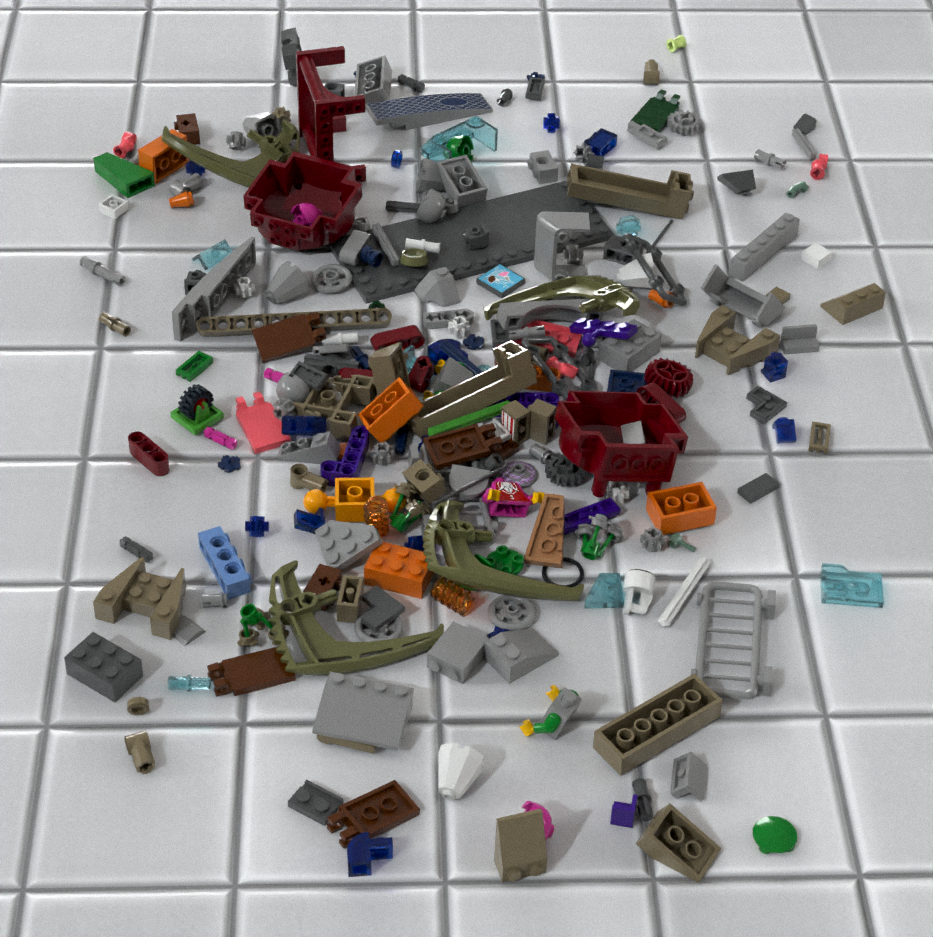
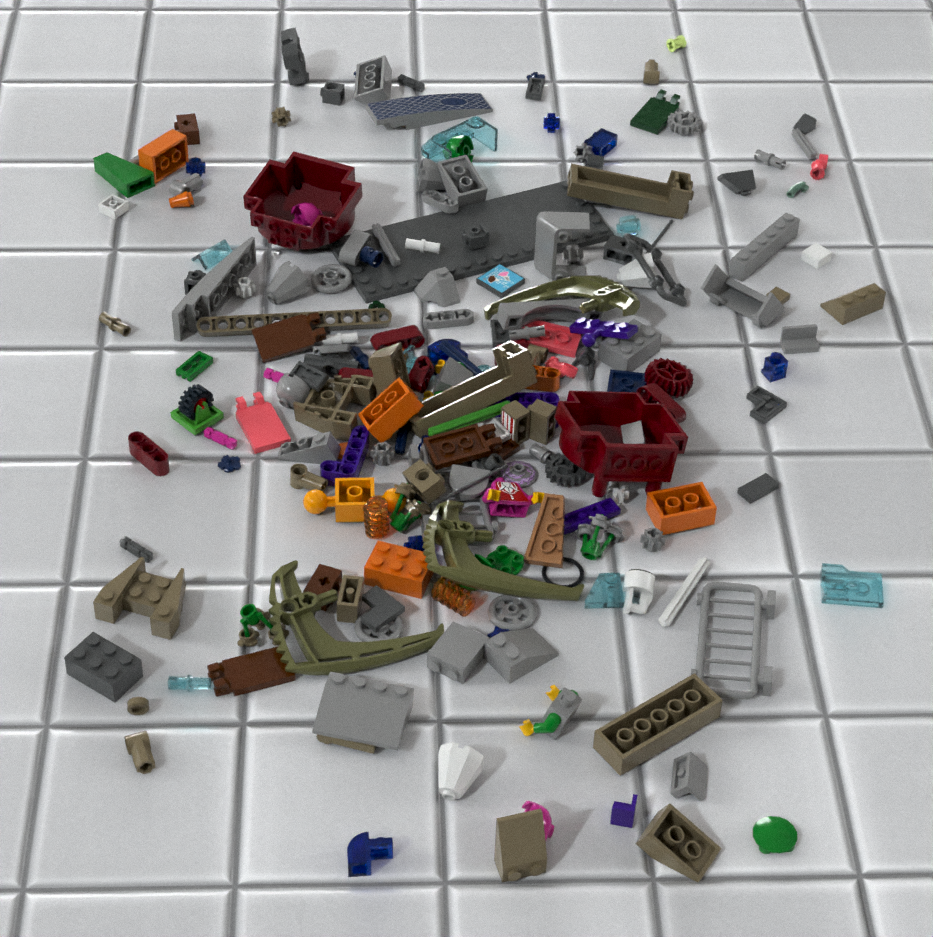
light grey pin [79,256,126,287] -> none
coral connector [113,132,137,159] -> none
olive piece [161,119,300,188] -> none
light grey piece [173,613,206,646] -> none
medium blue brick [198,526,252,600] -> none
light grey pin [202,592,228,608] -> none
light grey gear [226,131,246,150] -> none
light grey cone [243,112,282,144] -> none
clear blue gear [245,516,269,537] -> none
light grey gear [273,397,296,421] -> none
clear blue brick [282,416,326,436] -> none
dark grey plate [288,779,344,826] -> none
clear blue bracket [294,507,326,534] -> none
dark red arch [296,46,366,182] -> none
light grey plate [315,520,383,570] -> none
reddish brown tile [327,780,420,849] -> none
light grey plate [352,217,370,233] -> none
dark grey axle [386,201,421,213] -> none
clear blue piece [391,150,403,168] -> none
olive hat [400,248,429,267] -> none
light grey cylinder [416,189,447,224] -> none
white gear [448,316,470,339] -> none
dark blue plant [463,334,484,350] -> none
dark grey pin [497,88,513,107] -> none
dark grey bar [521,336,597,401] -> none
light grey brick [527,150,558,184] -> none
light grey hinge [627,121,668,149] -> none
dark grey axle [632,778,653,821] -> none
orange cone [648,289,674,308] -> none
sand green hand [667,533,696,552] -> none
dark tan wedge [695,305,780,375] -> none
clear blue bracket [772,417,797,444] -> none
dark tan tile [808,421,831,454] -> none

